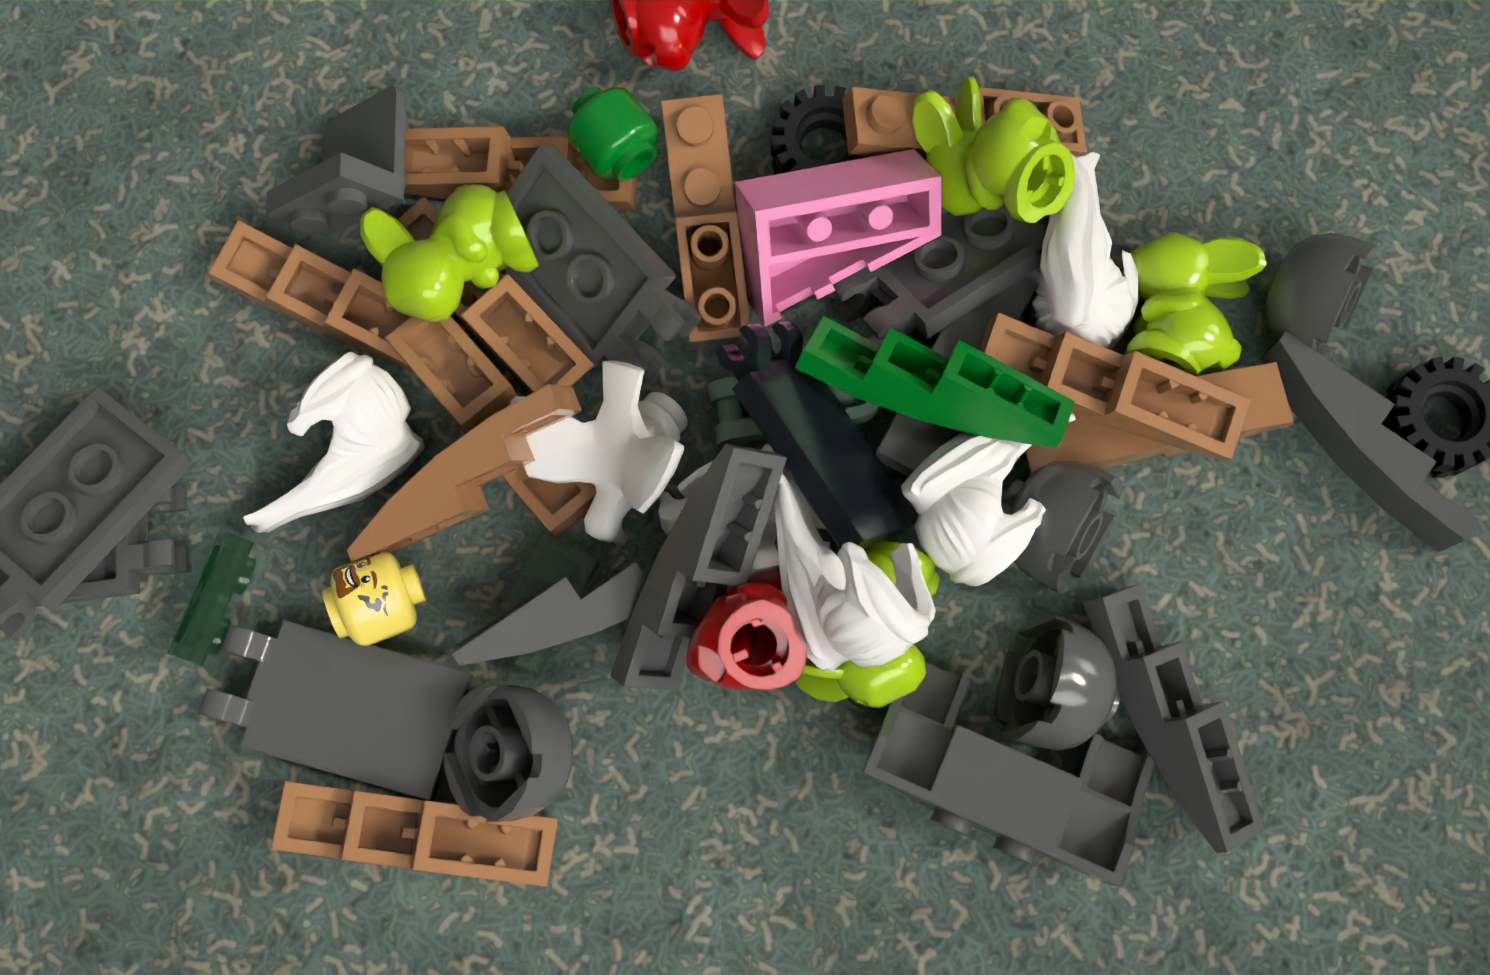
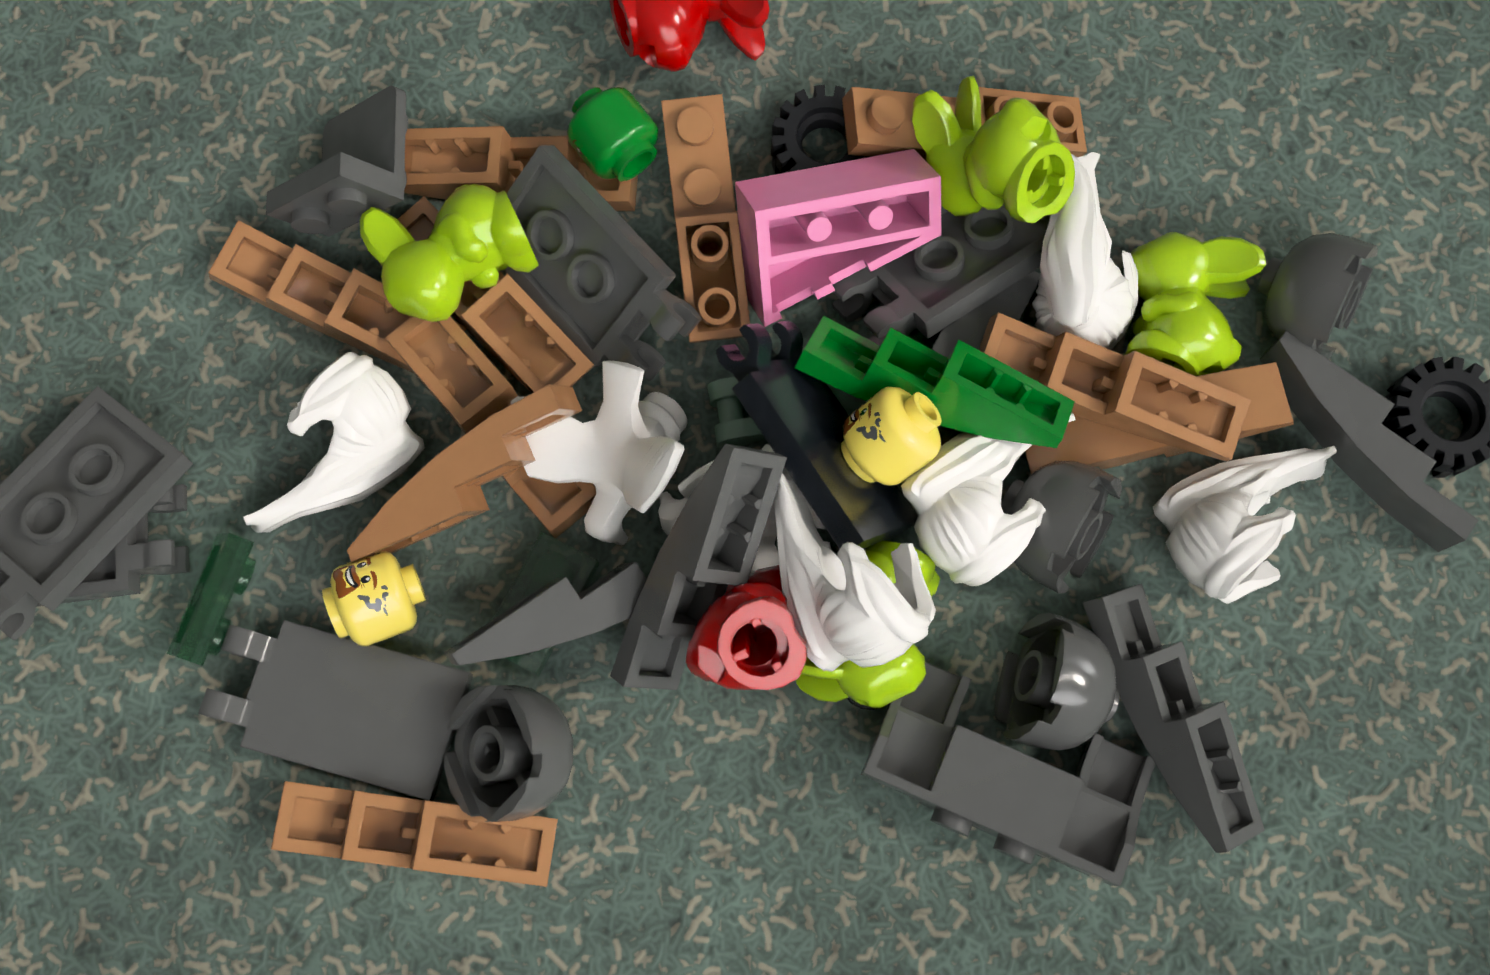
none -> light yellow head [841,387,942,486]
none -> white hair [1153,446,1337,604]

